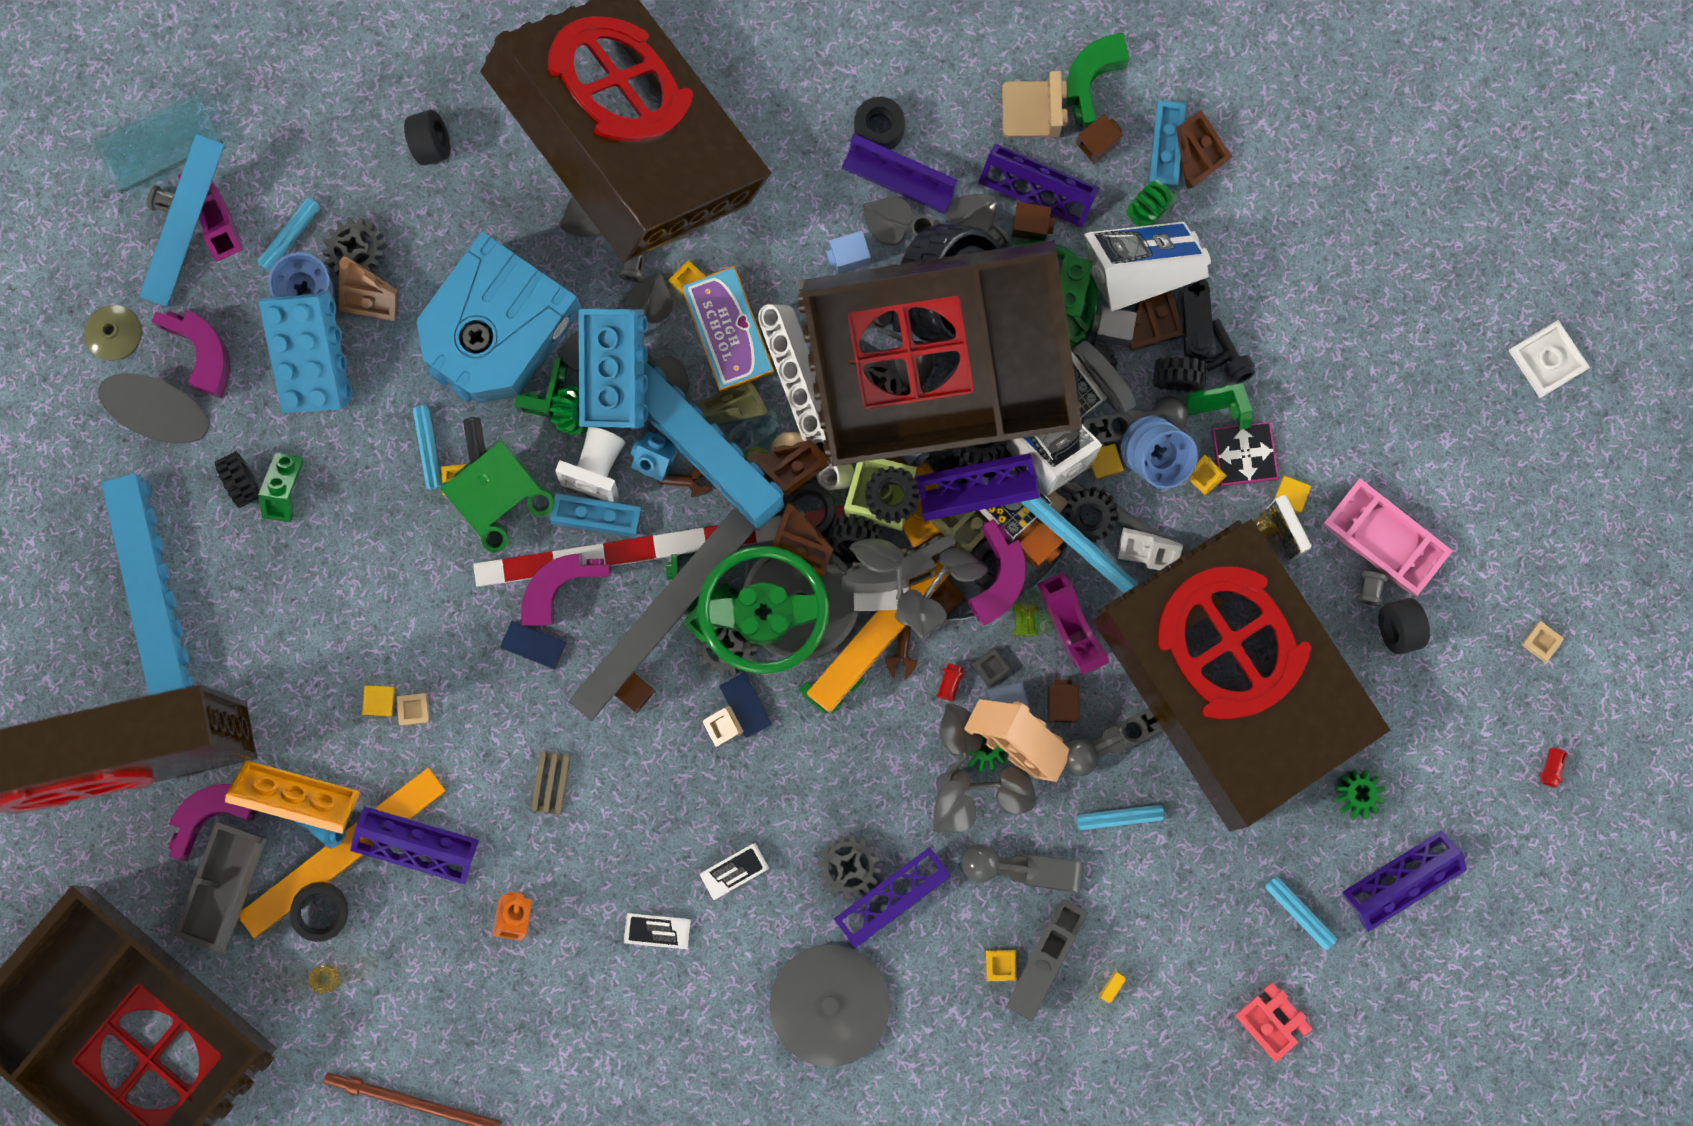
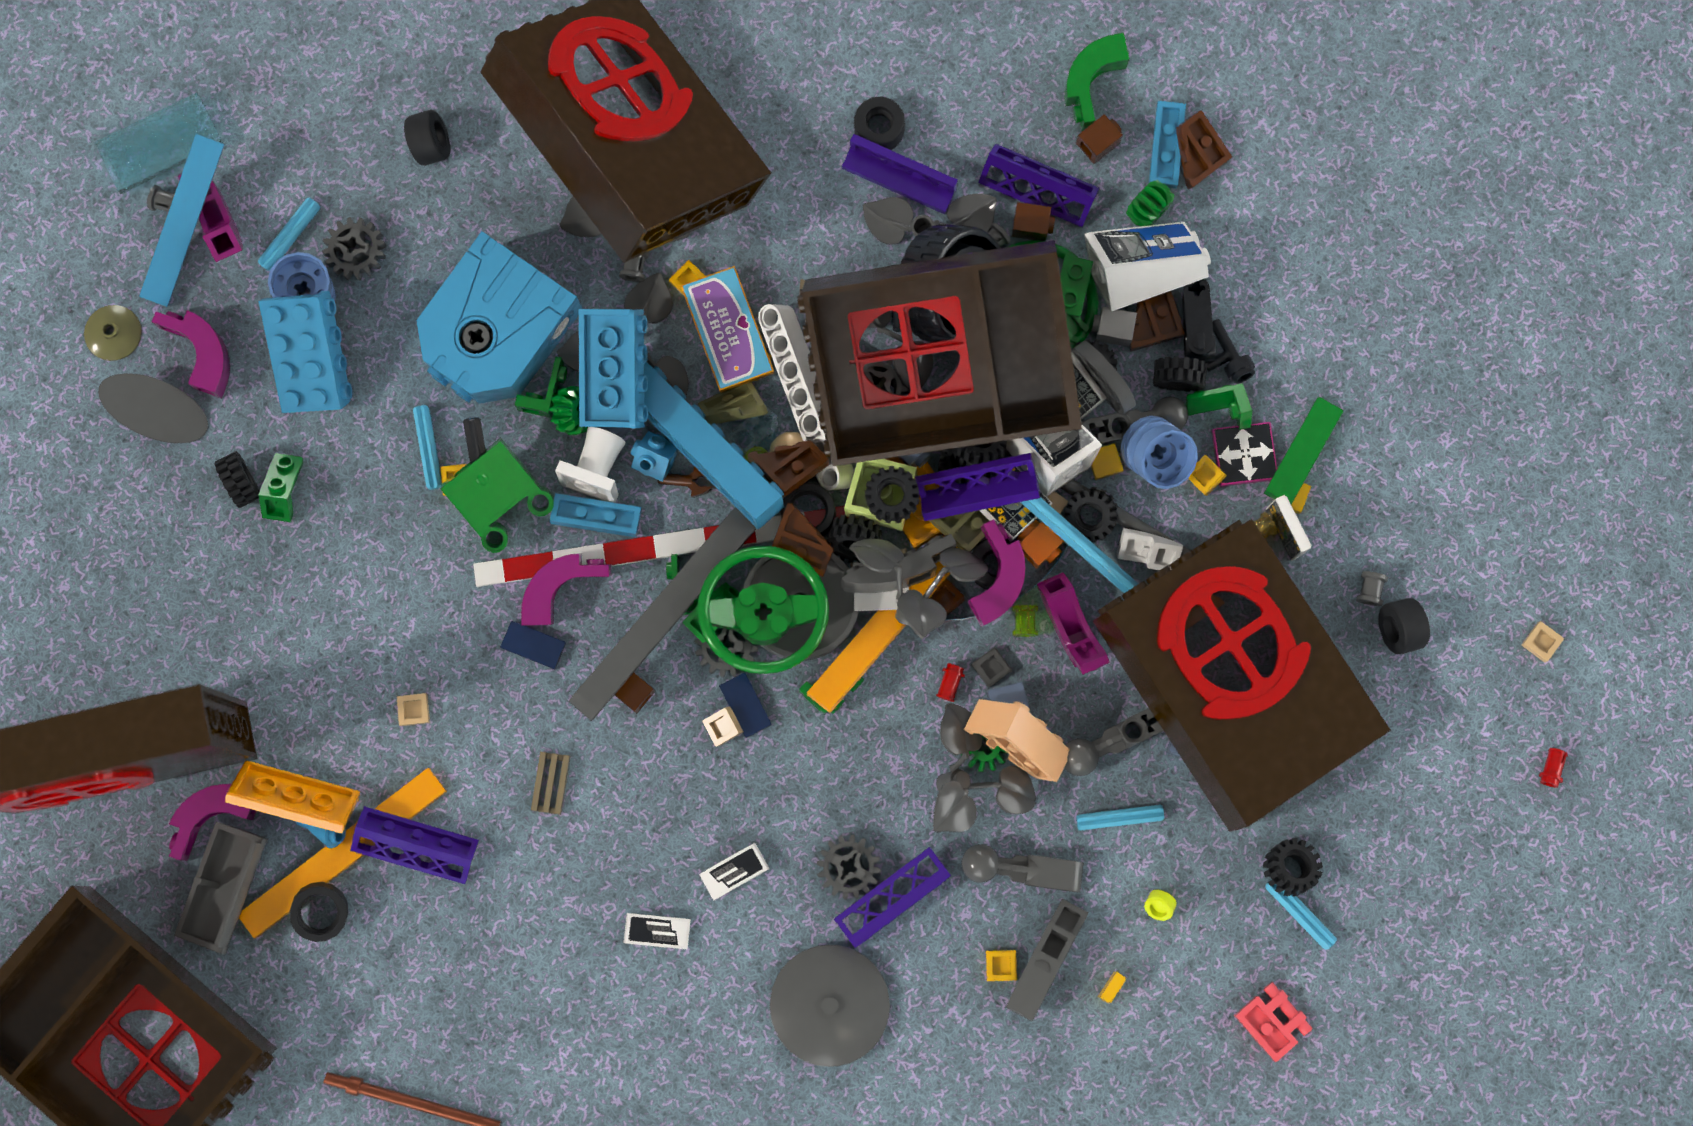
dark azure brick [101,473,195,695] -> none
clear yellow bush [308,966,341,993] -> none
medium nougat wing [338,257,399,321] -> none
yellow tile [362,685,395,717] -> none
orange brick [492,892,532,941] -> none
light blue brick [826,231,871,274] -> none
reddish brown bar [886,625,918,680] -> none
tan bracket [1002,71,1067,138] -> none
reddish brown brick [1047,679,1079,723] -> none
bright pink slope [1323,478,1453,597] -> none
green gear [1334,769,1385,819] -> none
dark purple fence [1342,830,1467,932] -> none
white tile [1508,320,1590,398] -> none
none -> neon yellow tile [1144,890,1177,921]
none -> black tyre [1263,838,1323,897]
none -> green tile [1264,396,1344,505]

